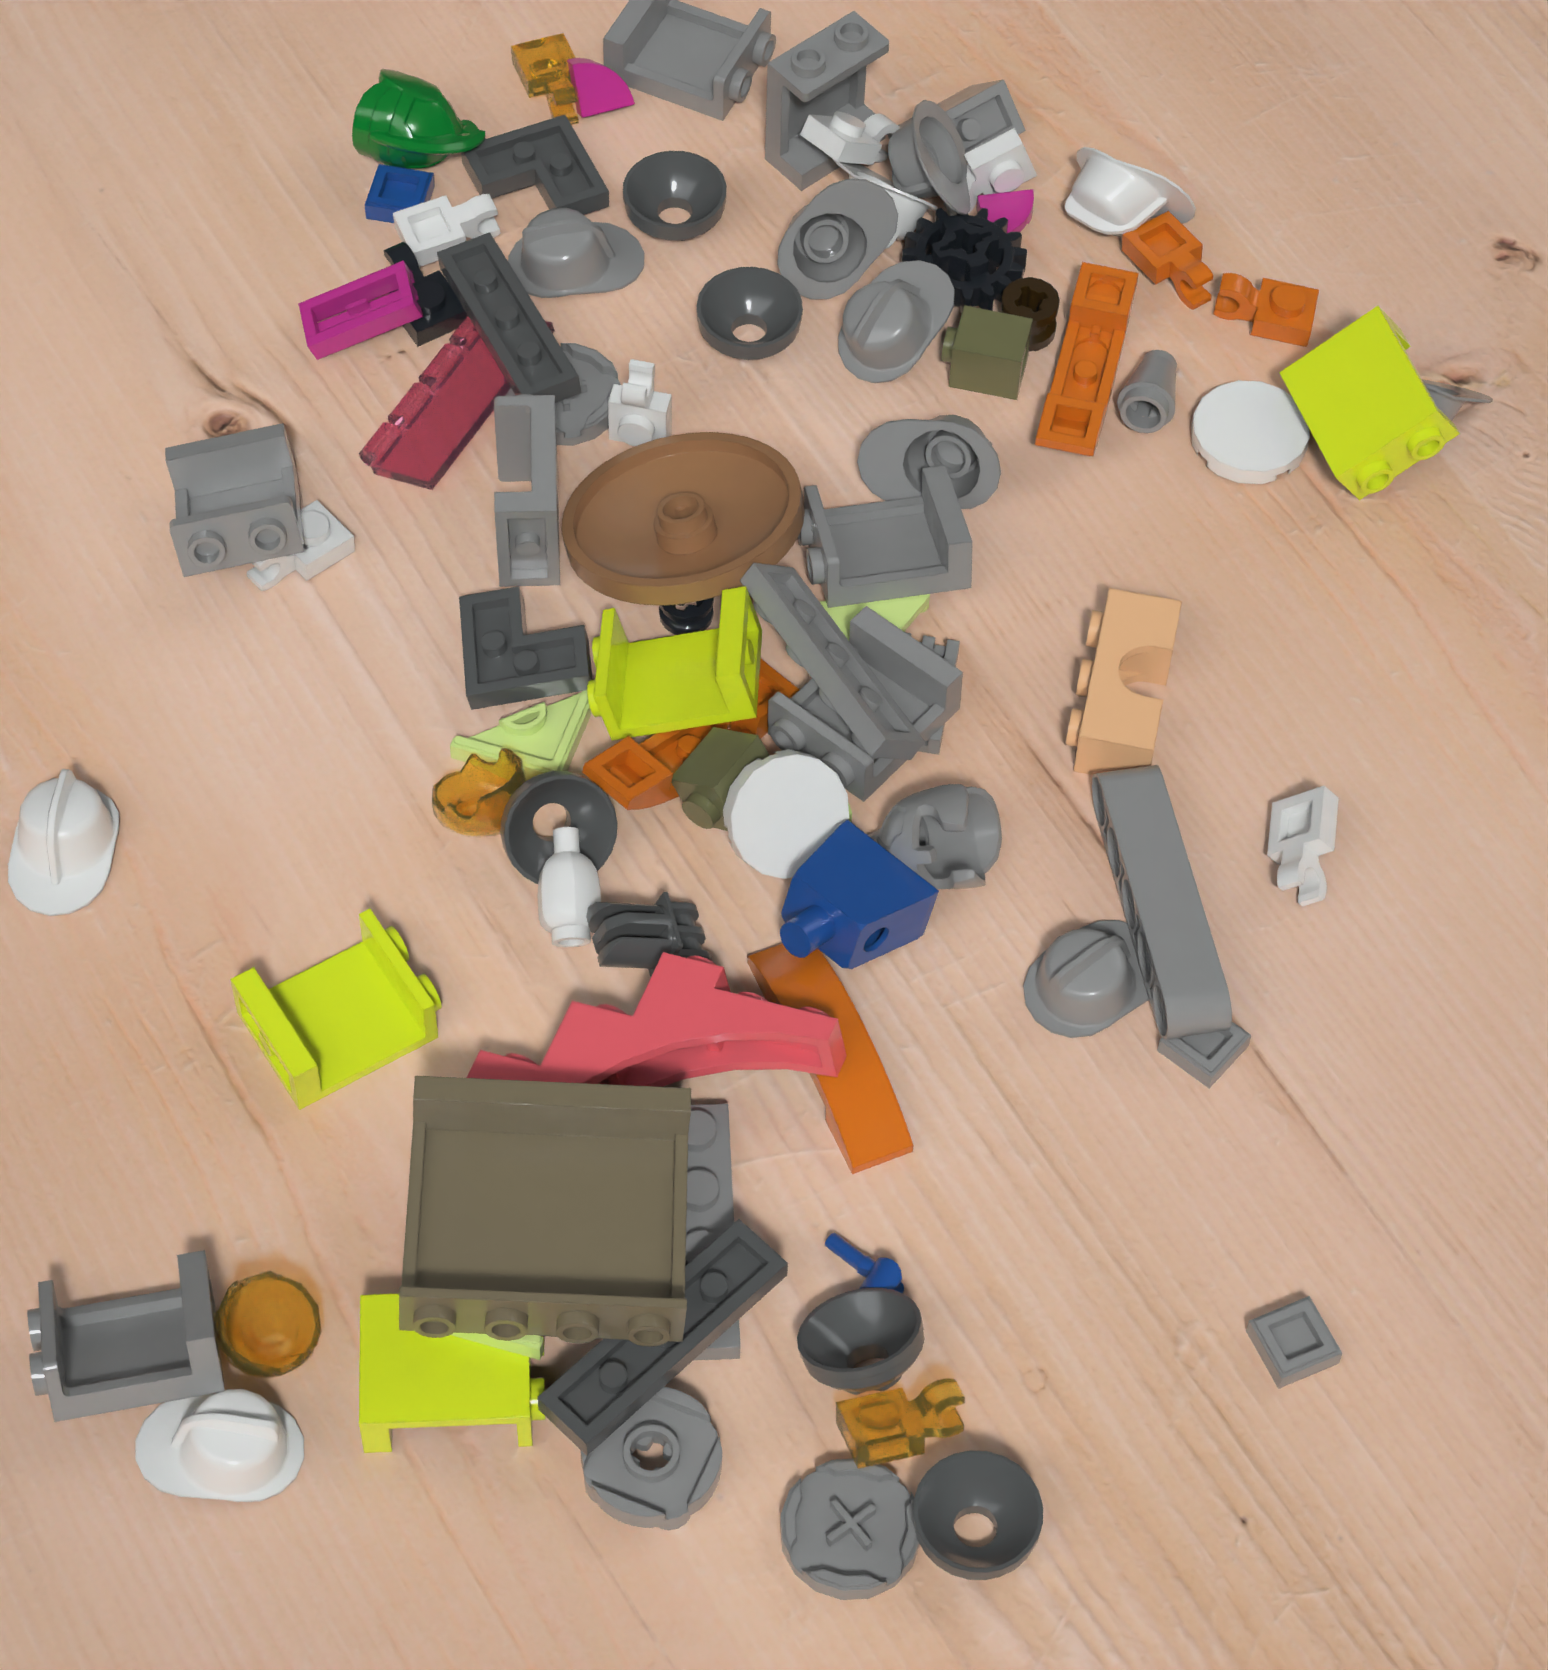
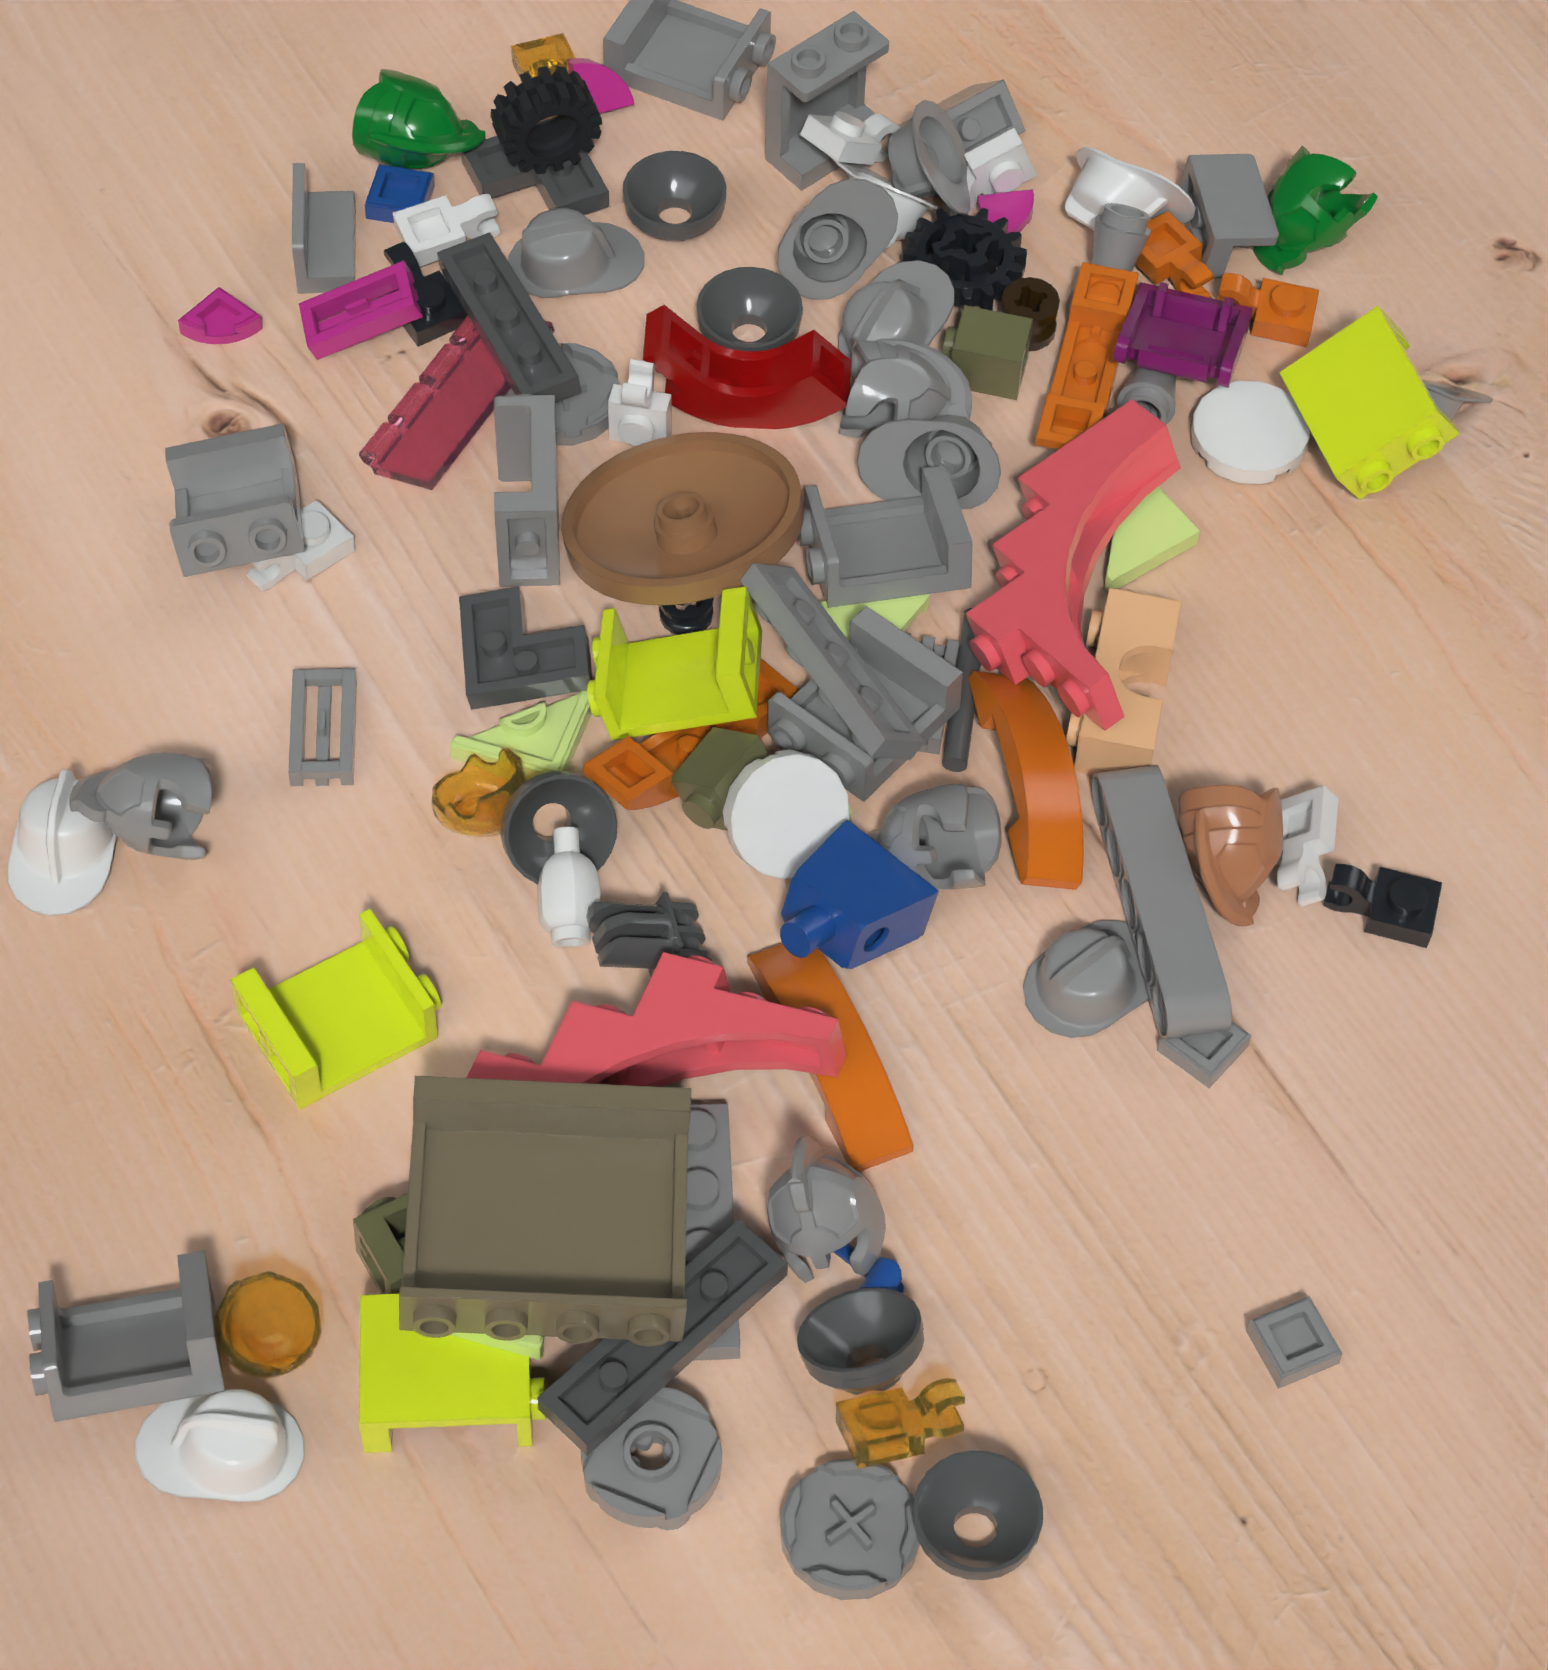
none -> light grey helmet [69,752,212,860]
none -> dark pink tile [178,287,262,344]
none -> light grey tile [288,668,357,786]
none -> light grey panel [292,163,355,294]
none -> olive bracket [353,1193,408,1294]
none -> black tyre [490,66,602,174]
none -> red arch [643,304,851,429]
none -> light grey helmet [767,1135,886,1283]
none -> light grey helmet [839,339,972,438]
none -> dark grey bar [942,608,981,772]
none -> coral arch [965,399,1181,731]
none -> orange slope [968,671,1084,890]
none -> light grey cone [1092,203,1151,271]
none -> yellowish green tile [1104,486,1200,591]
none -> magenta container [1113,282,1253,388]
none -> nougat helmet [1178,784,1283,926]
none -> light grey panel [1179,154,1279,278]
none -> green helmet [1253,146,1378,275]
none -> black plate [1323,864,1442,948]

